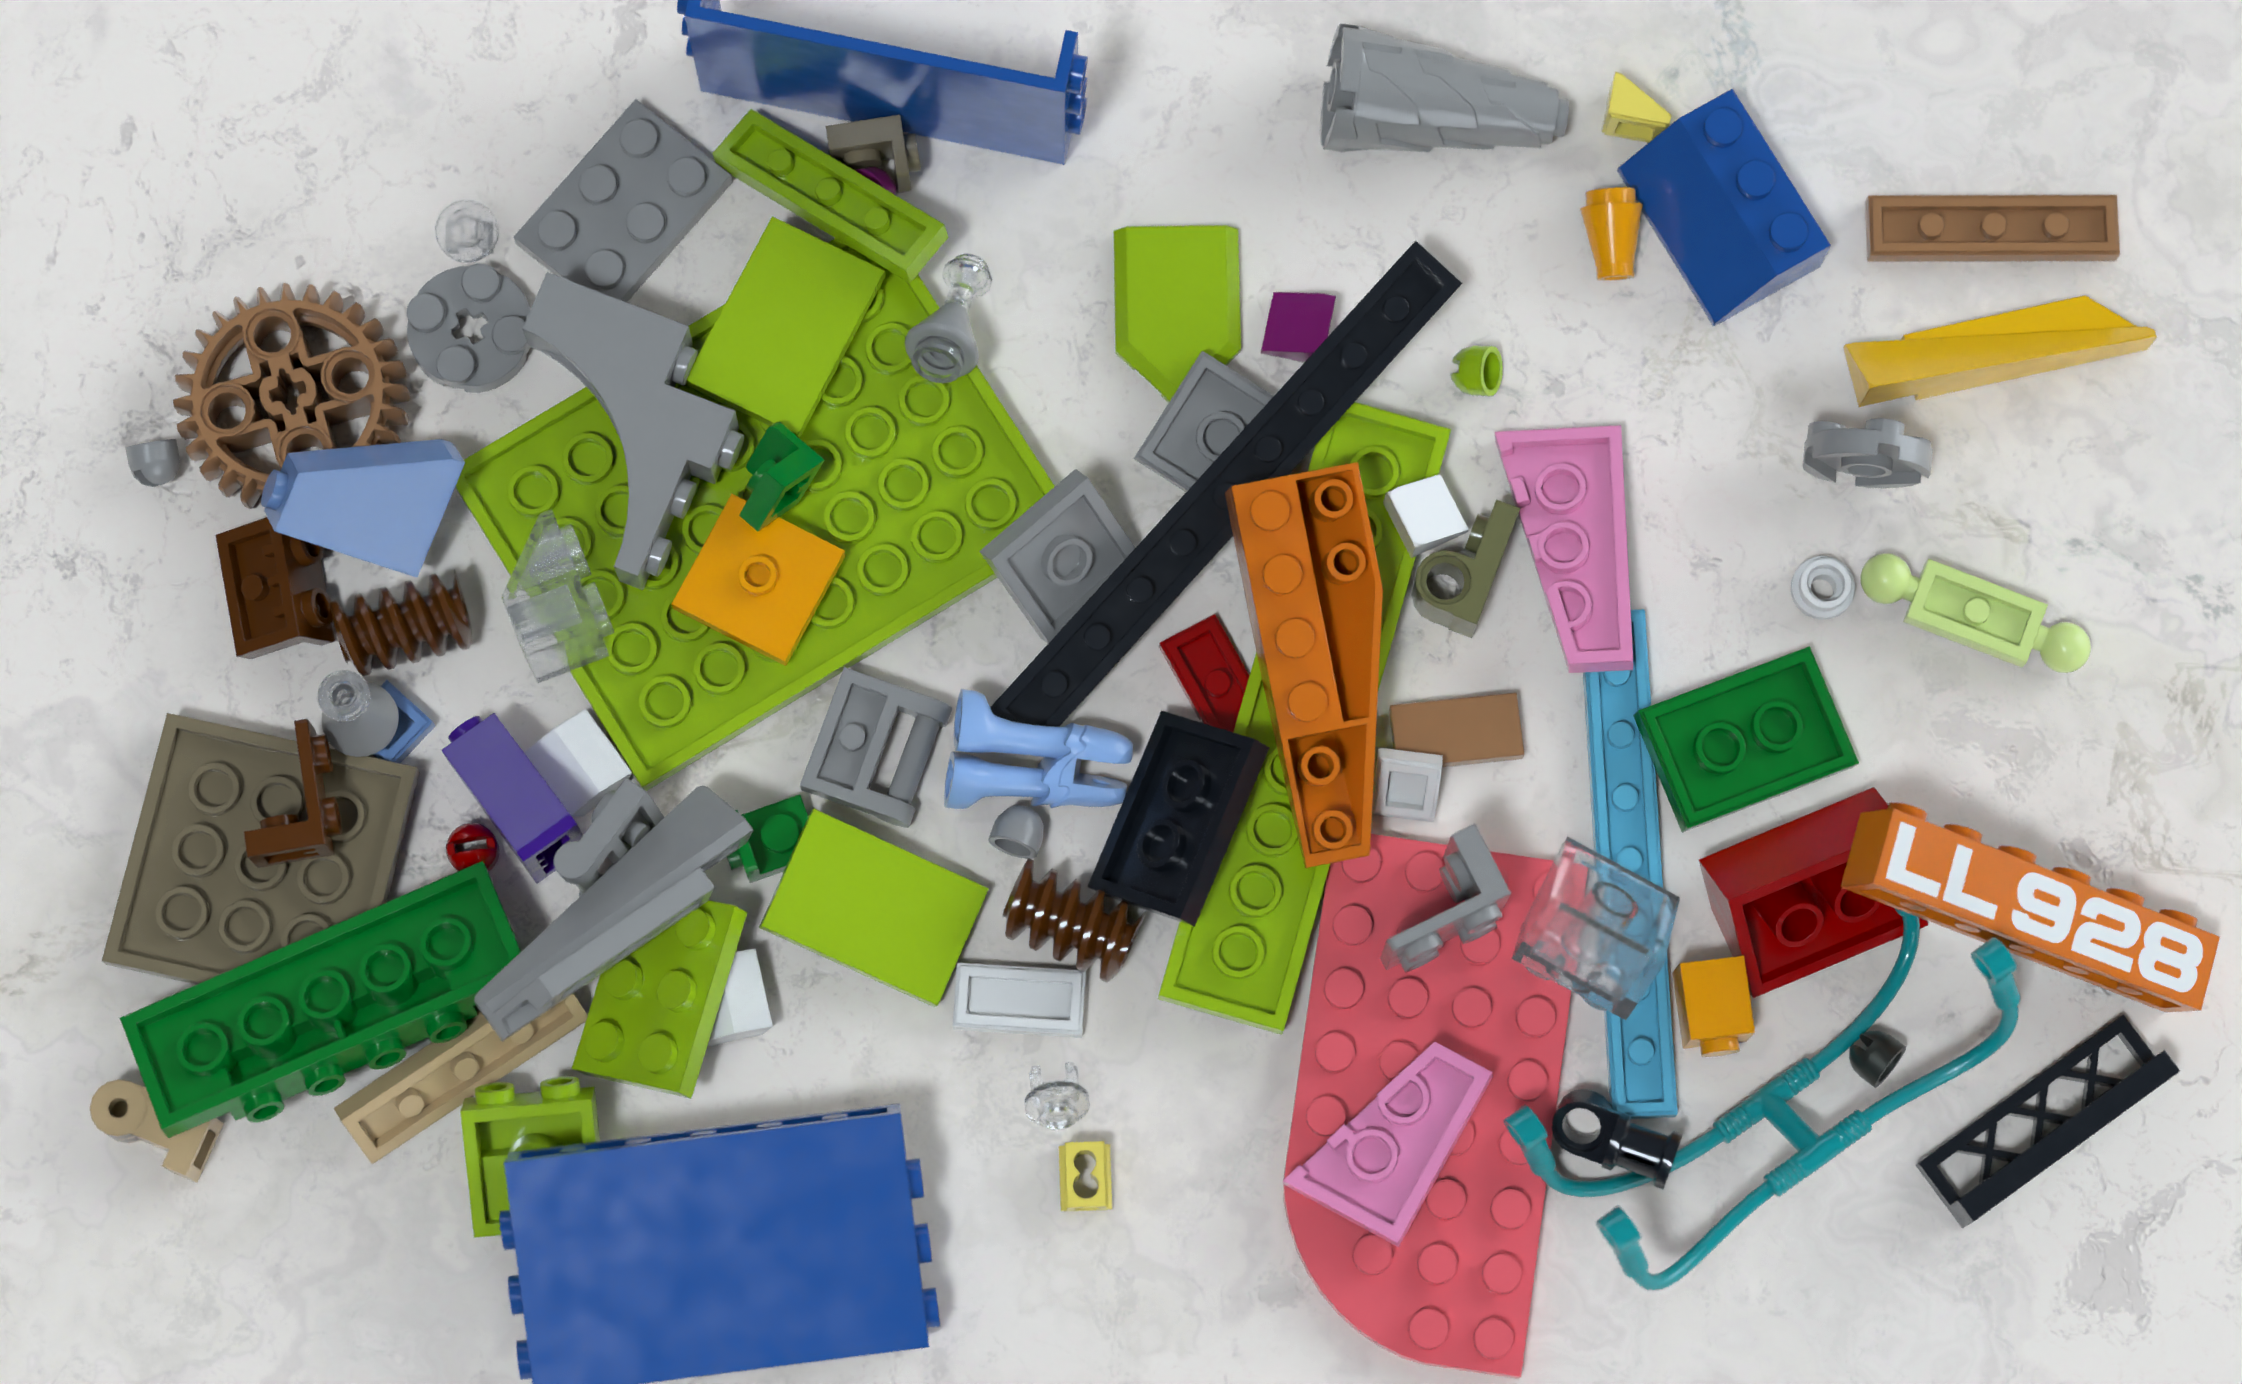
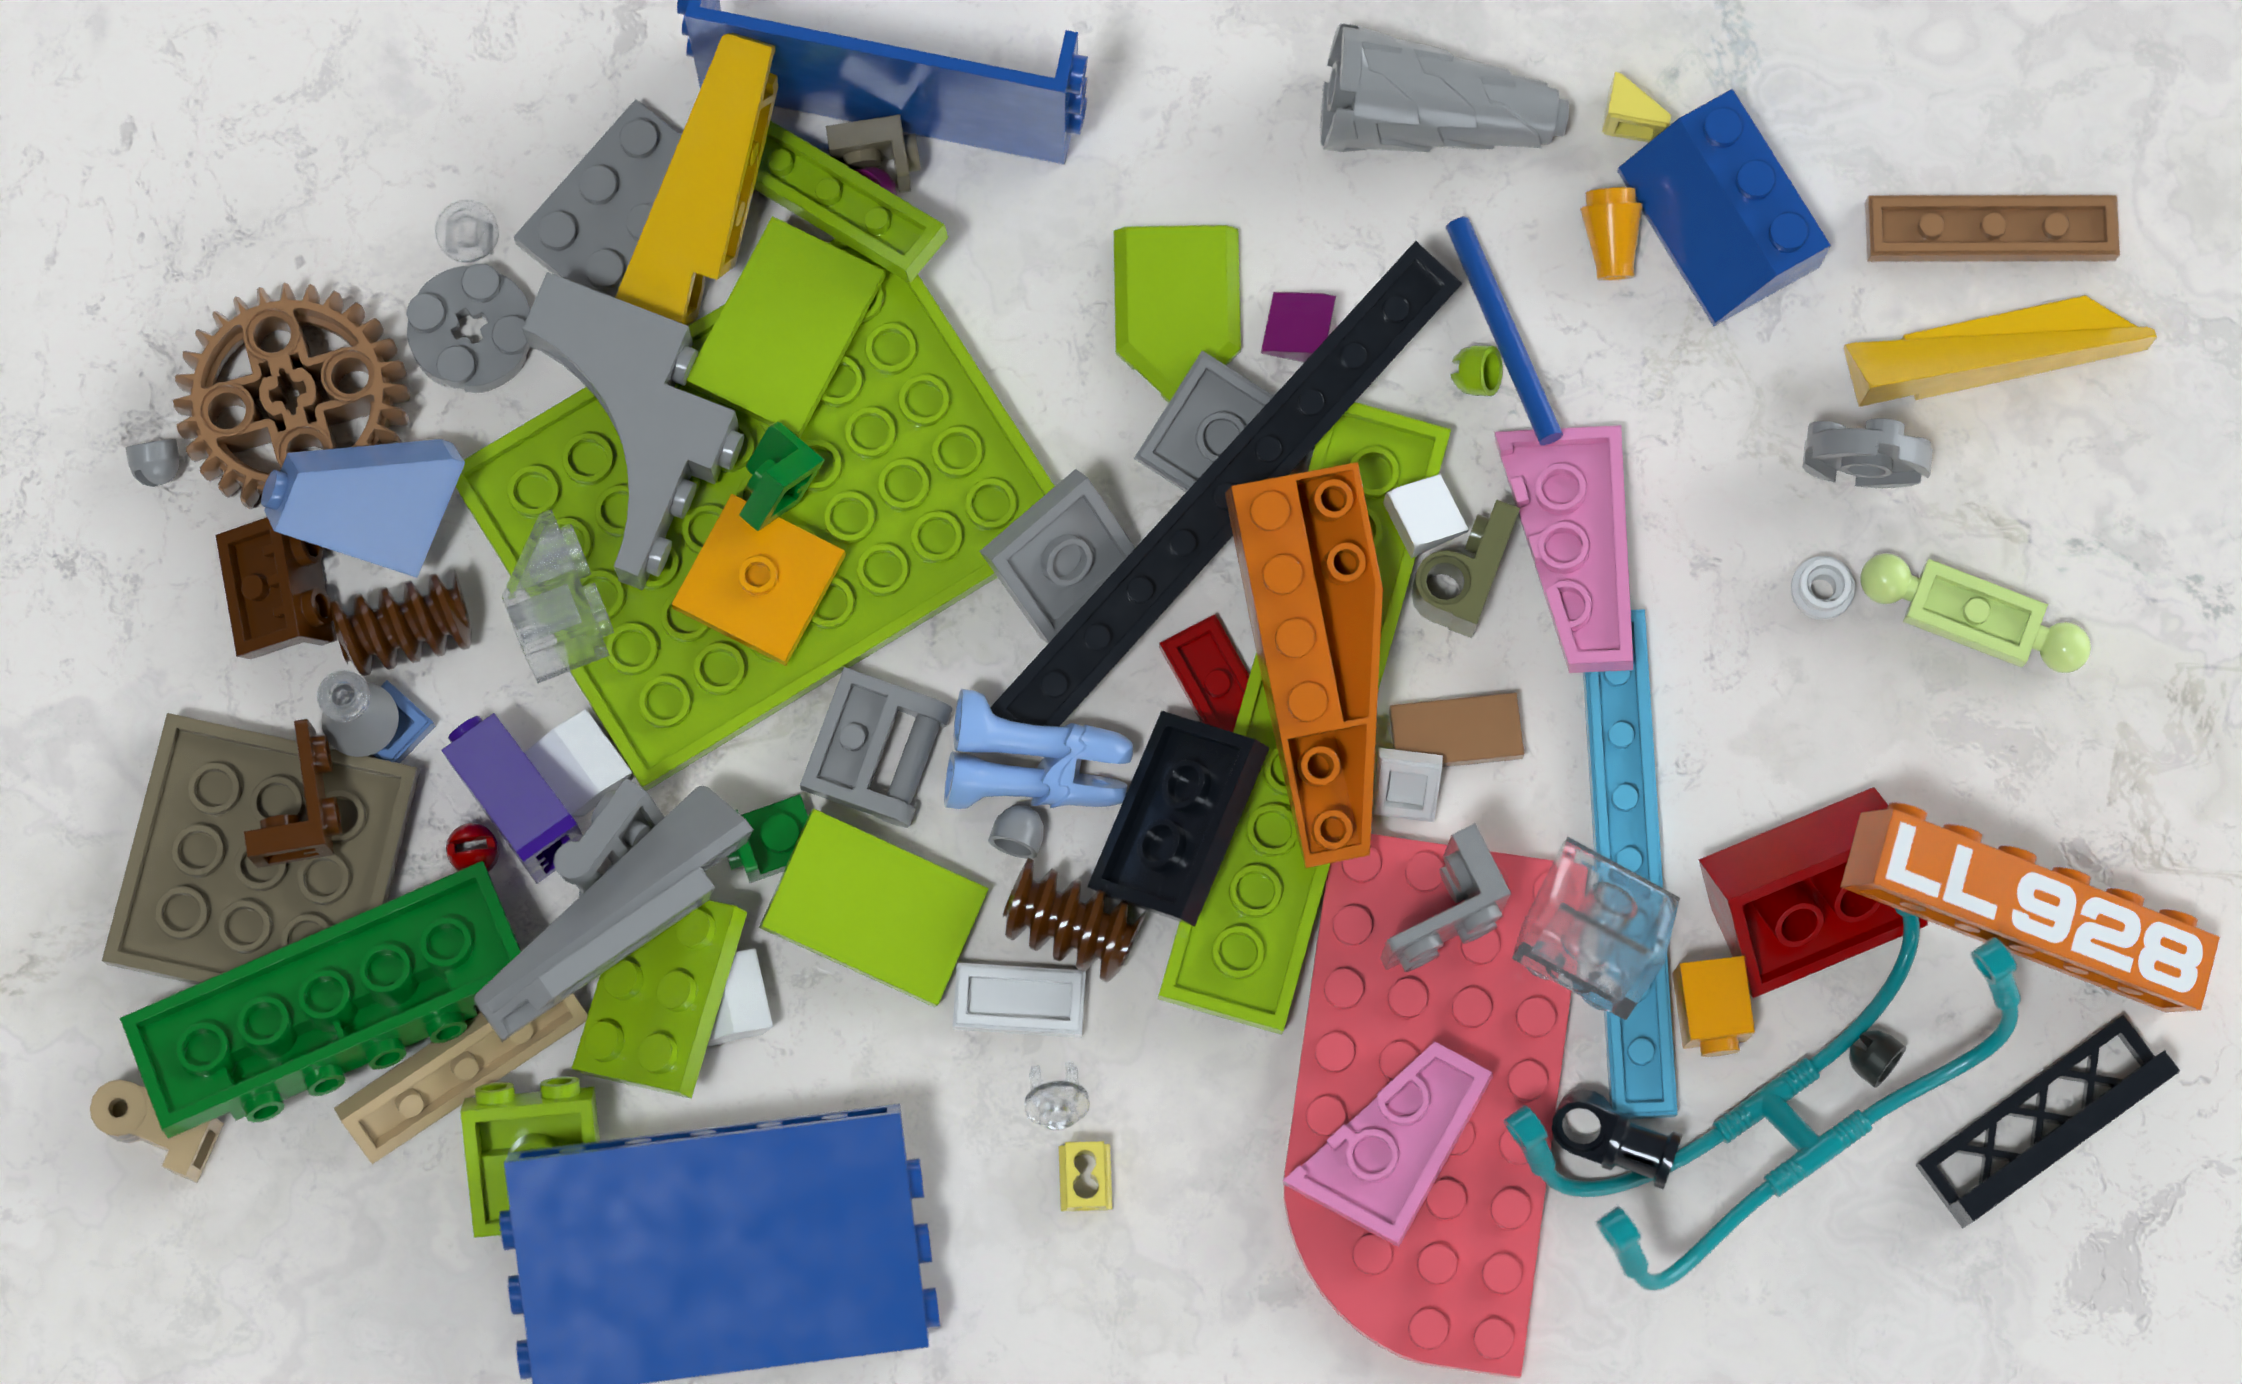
clear piece [905,254,992,383] -> none
green tile [1633,646,1859,833] -> none
none -> yellow wedge [615,33,778,325]
none -> blue bar [1446,217,1563,445]

